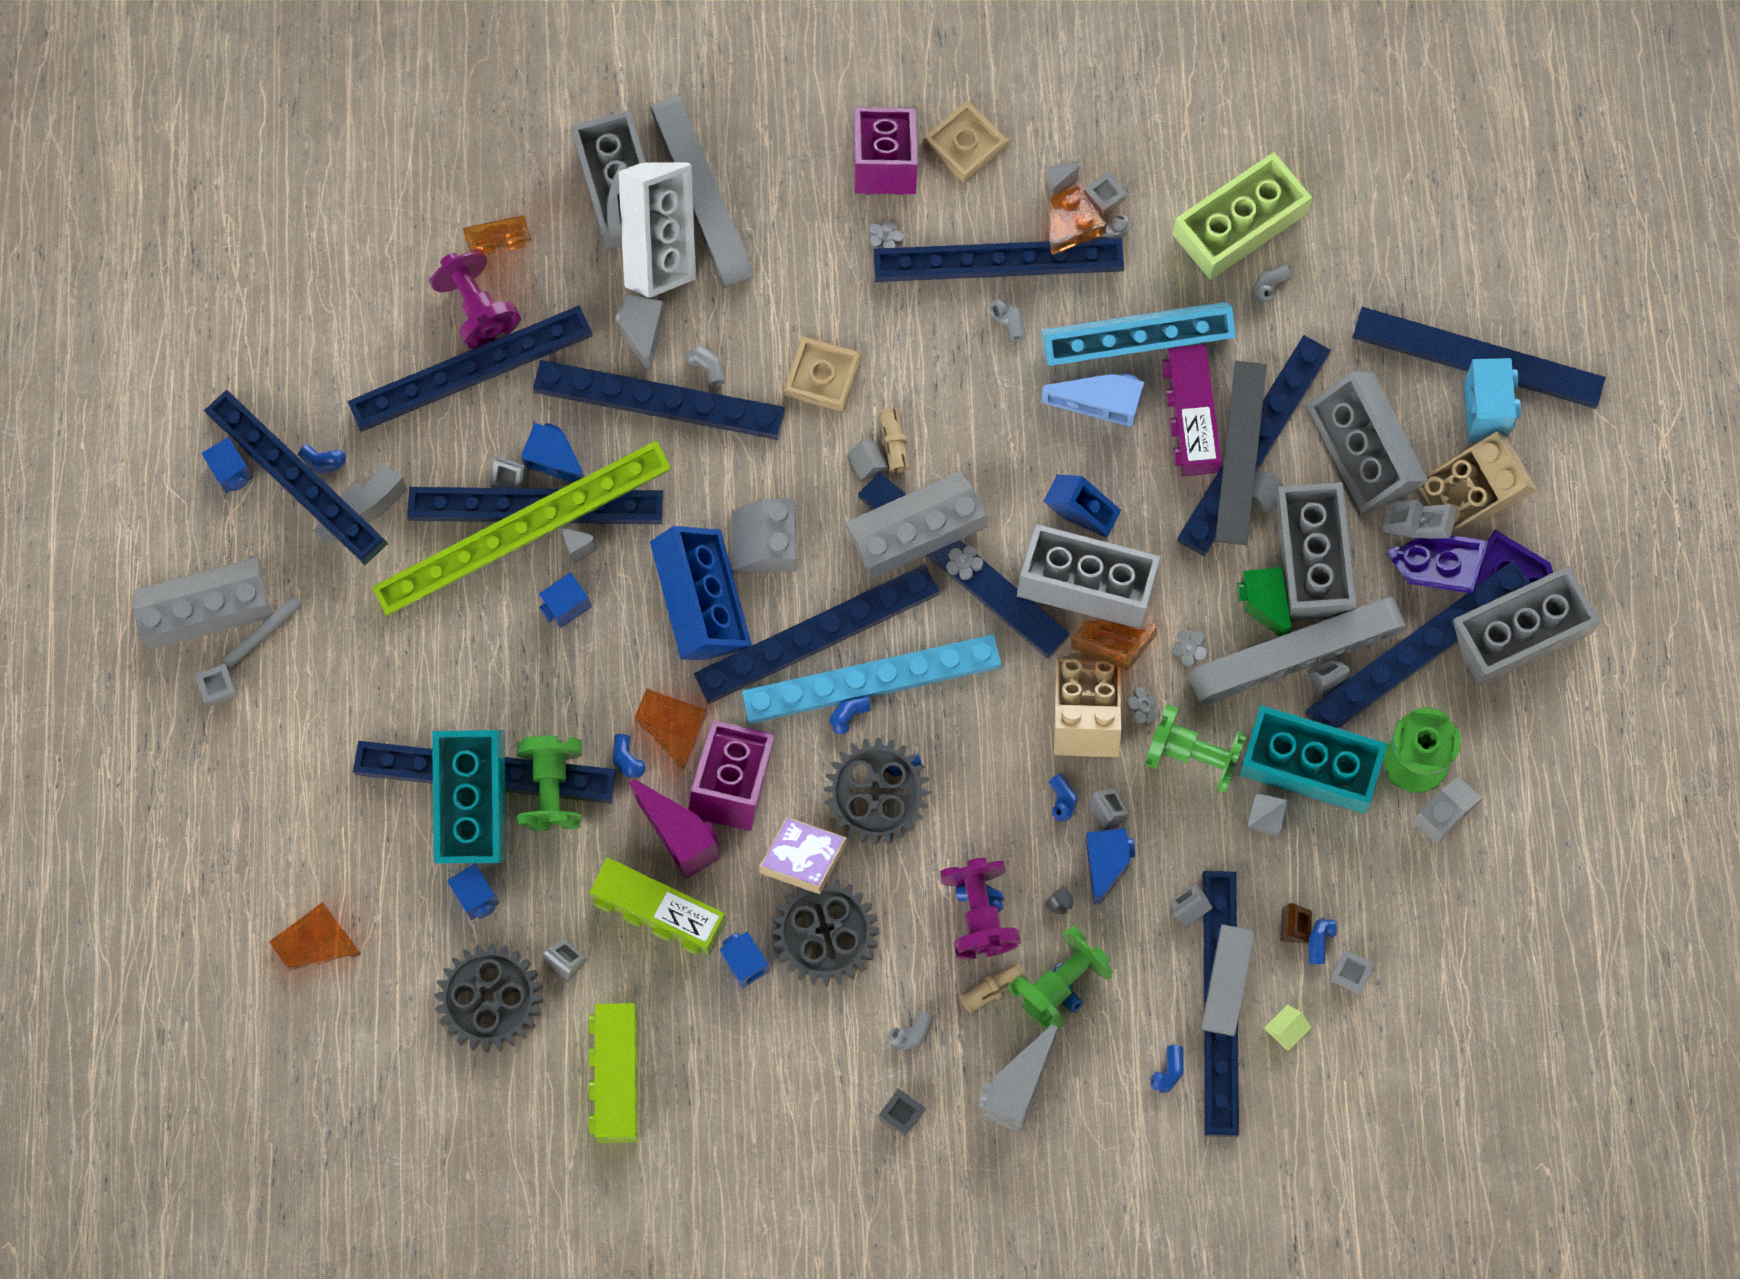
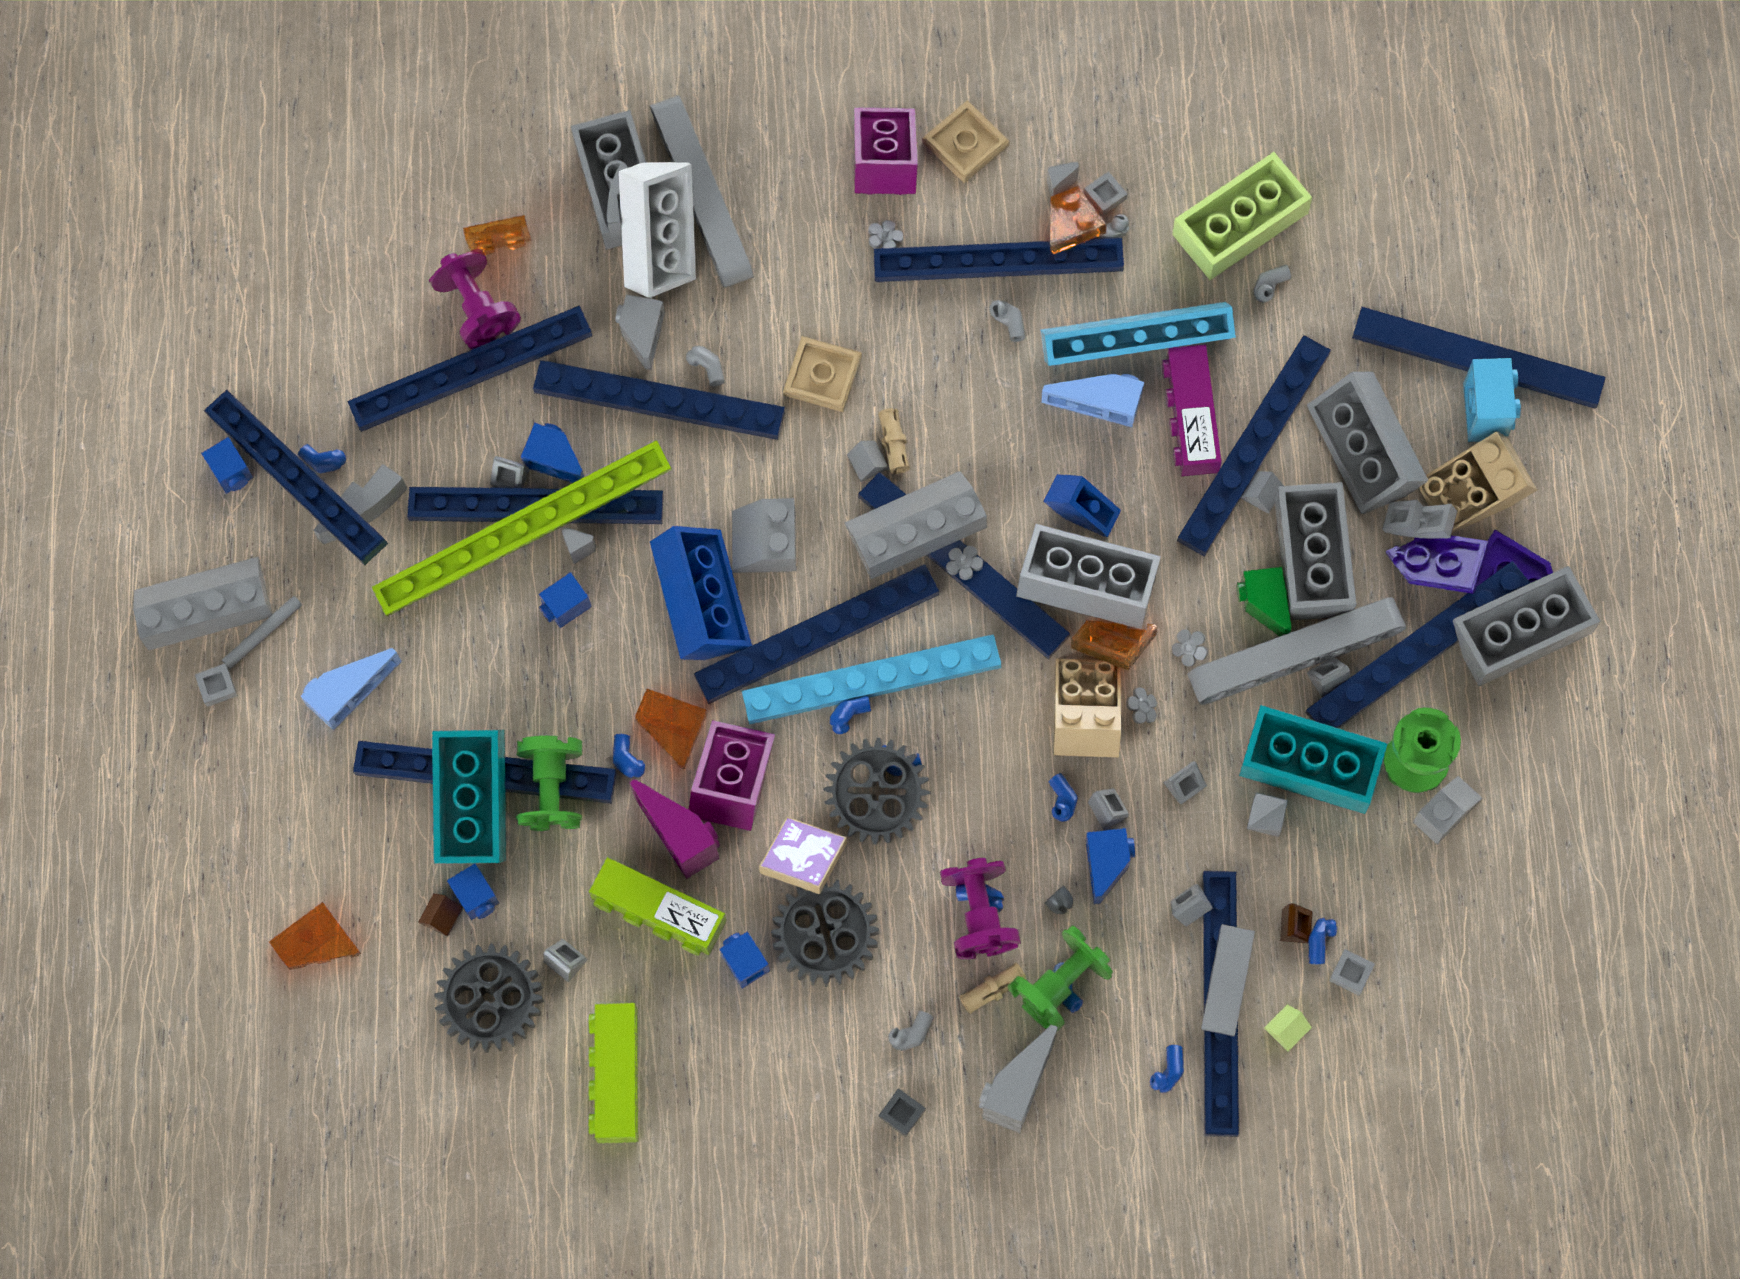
bright green piece [1144,704,1247,793] -> none
dark grey tile [1215,361,1267,546] -> none
none -> light blue slope [301,648,402,730]
none -> reddish brown slope [418,893,463,937]
none -> light grey slope [1163,761,1207,804]

